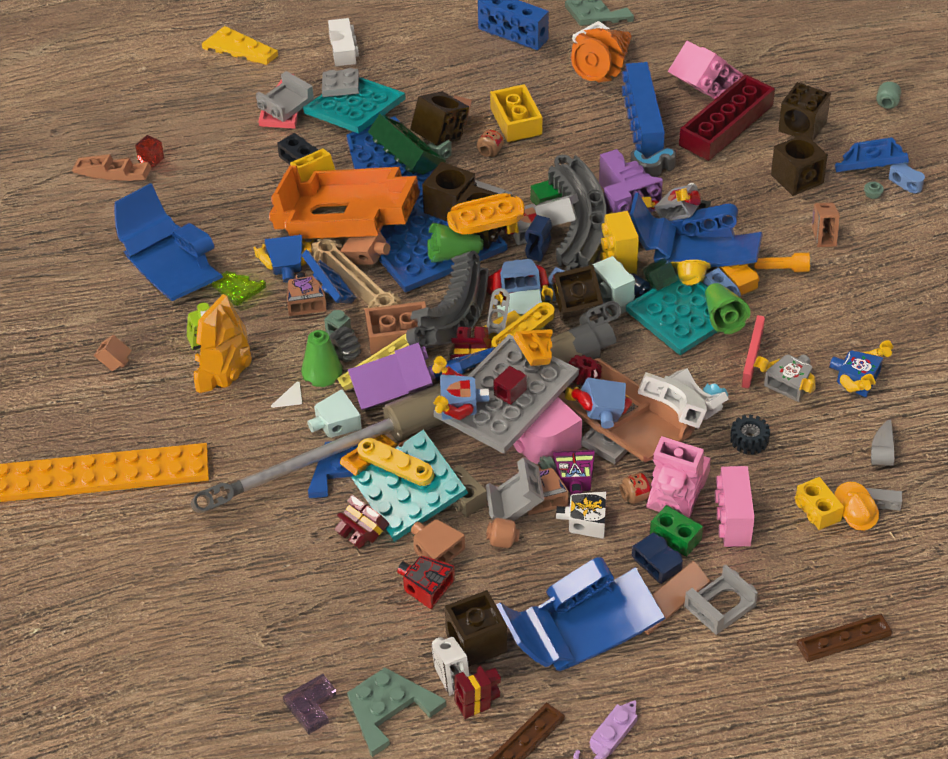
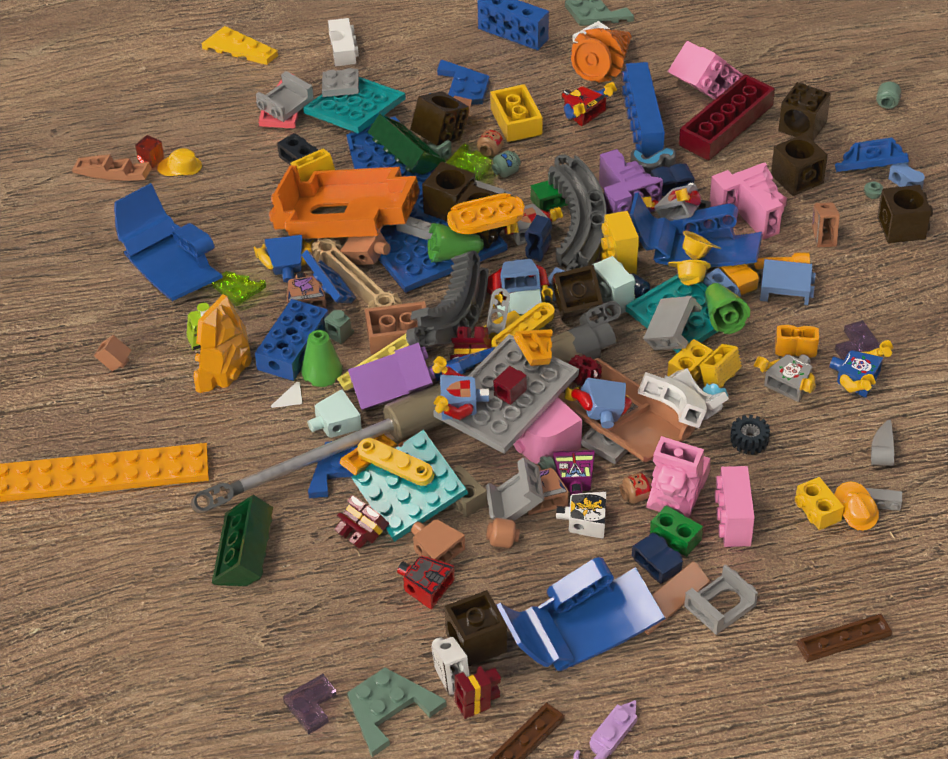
dark grey gear [329,326,361,363] -> none
light grey panel [535,193,579,226] -> none
clear green panel [641,258,678,291] -> none
coral tile [742,315,765,388] -> none
none -> yellow piece [157,148,202,176]
none -> dark green slope [212,495,273,586]
none -> blue brick [255,299,328,381]
none -> light grey piece [396,216,432,240]
none -> blue wing [429,60,490,105]
none -> clear neon green wing [446,143,492,181]
none -> sand green head [492,150,521,178]
none -> torso [561,82,617,127]
none -> light grey panel [643,296,702,351]
none -> dark blue brick [651,163,695,196]
none -> yellow brick [667,339,713,382]
none -> yellow piece [683,231,721,260]
none -> yellow brick [699,344,742,388]
none -> bright pink brick [710,162,787,240]
none -> medium blue panel [760,259,816,305]
none -> light orange brick [775,325,819,358]
none -> clear purple plate [835,320,880,360]
none -> dark brown brick [877,185,933,244]

